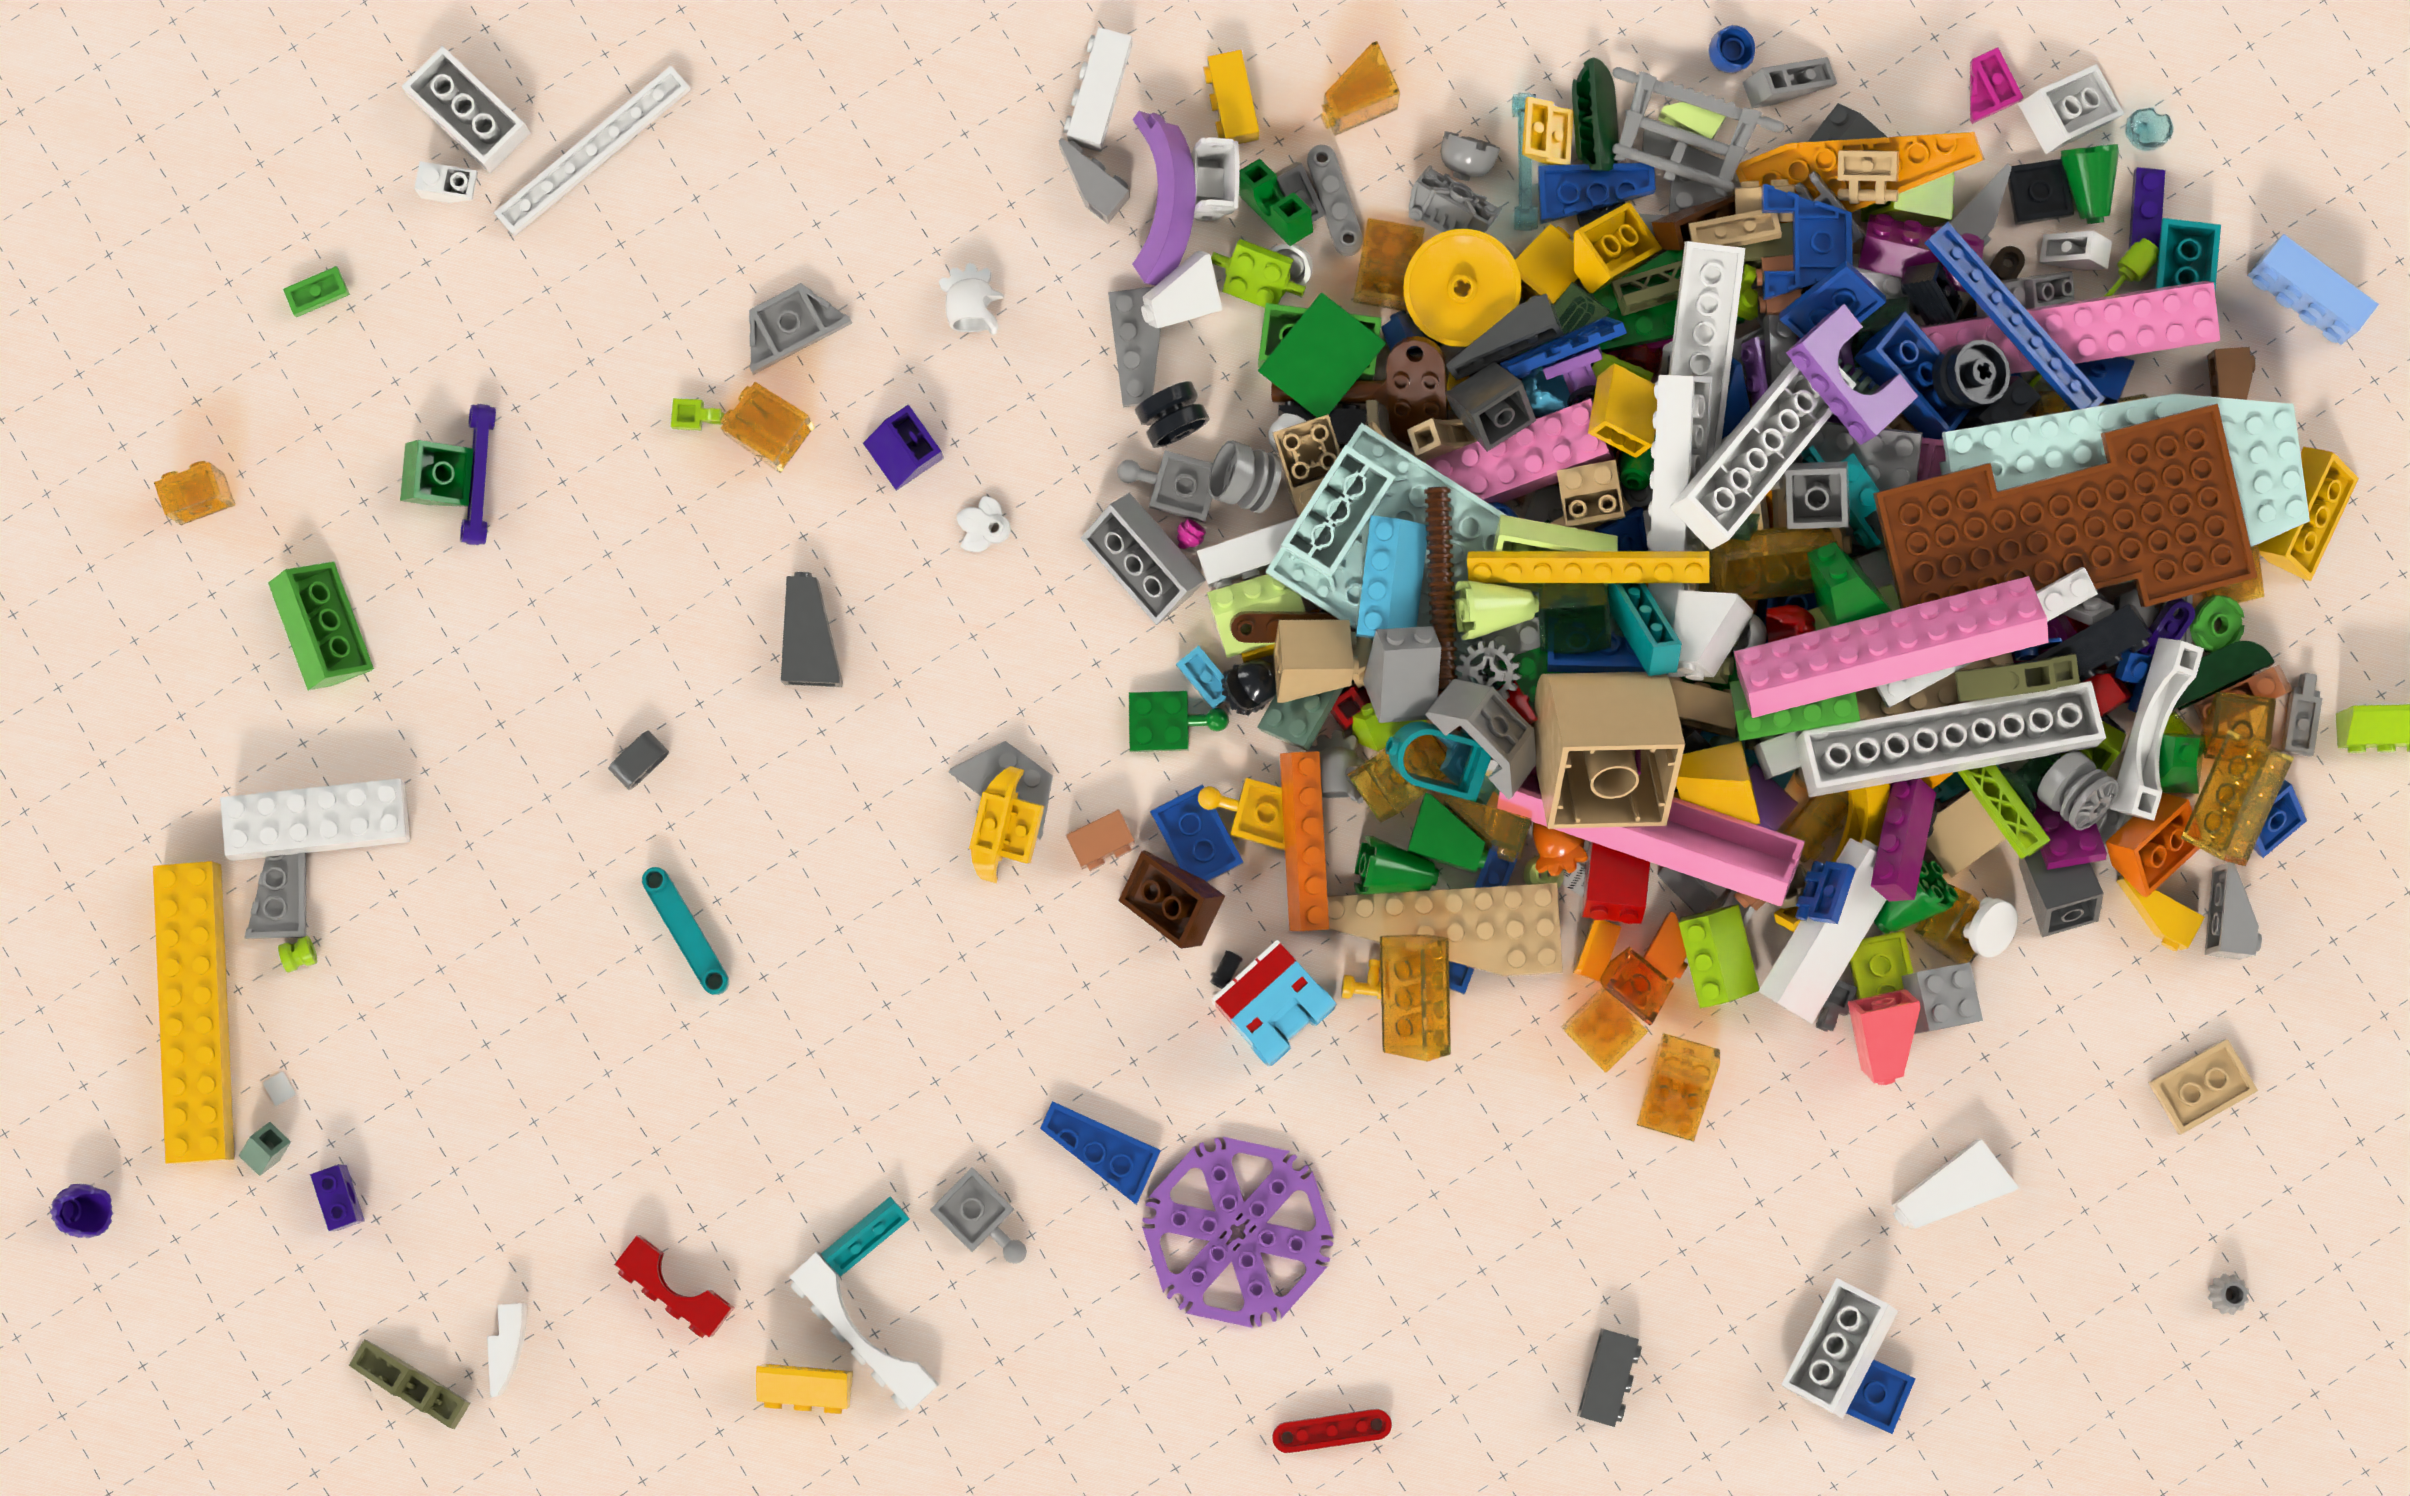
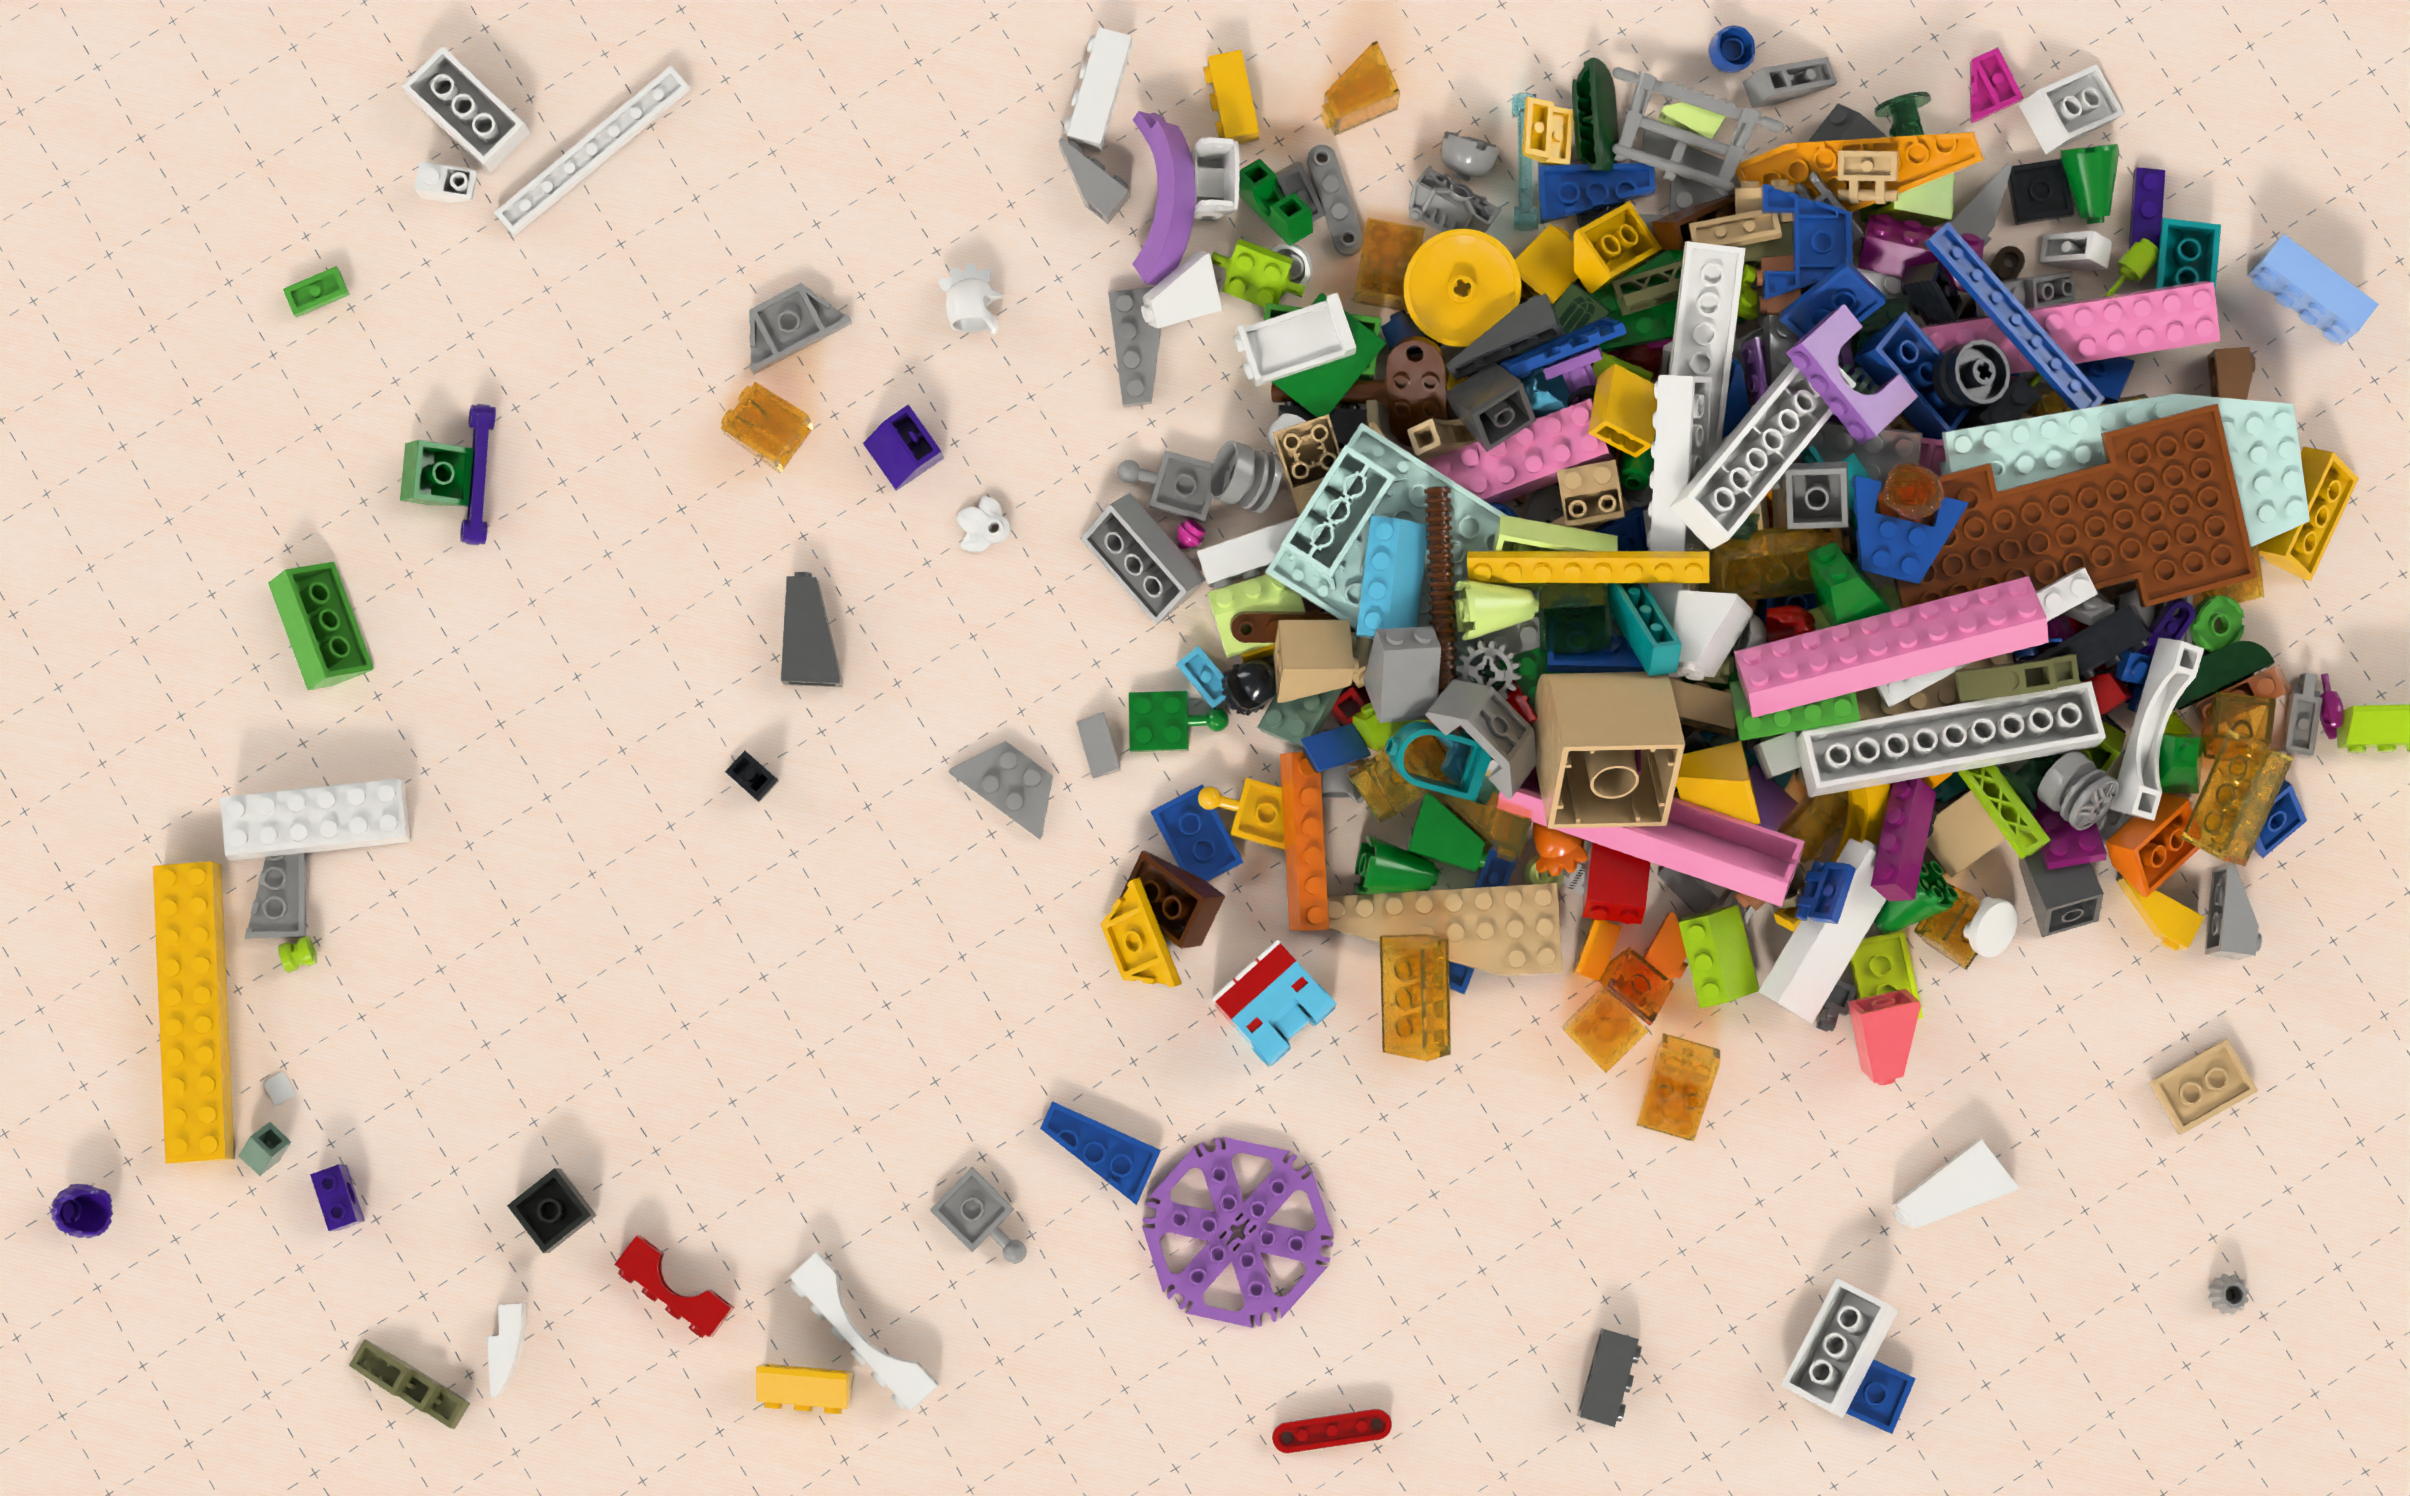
clear yellow brick [154,461,236,525] -> none
dark grey beam [608,730,669,790] -> none
teal piece [642,867,729,995] -> none
lime plate [671,398,725,431] -> none
teal plate [821,1196,910,1277] -> none
yellow plate [969,766,1045,884] -> none
nougat brick [1066,809,1135,871] -> none
black wheel [1135,381,1210,448] -> none
black pin [1210,950,1243,989] -> none
yellow piece [1341,959,1385,1000] -> none
light grey brick [1902,962,1983,1034] -> none
clear light blue hair [2125,107,2174,151] -> none
none -> pearl dark grey brick [507,1168,597,1253]
none -> black slope [725,750,779,803]
none -> light grey slope [1076,712,1121,778]
none -> yellow wing [1100,877,1182,988]
none -> white panel [1233,293,1356,387]
none -> blue piece [1300,723,1371,773]
none -> blue wing [1852,475,1968,584]
none -> clear green hose [1874,92,1931,137]
none -> clear orange hair [1883,463,1945,520]
none -> magenta hand [2320,673,2344,739]

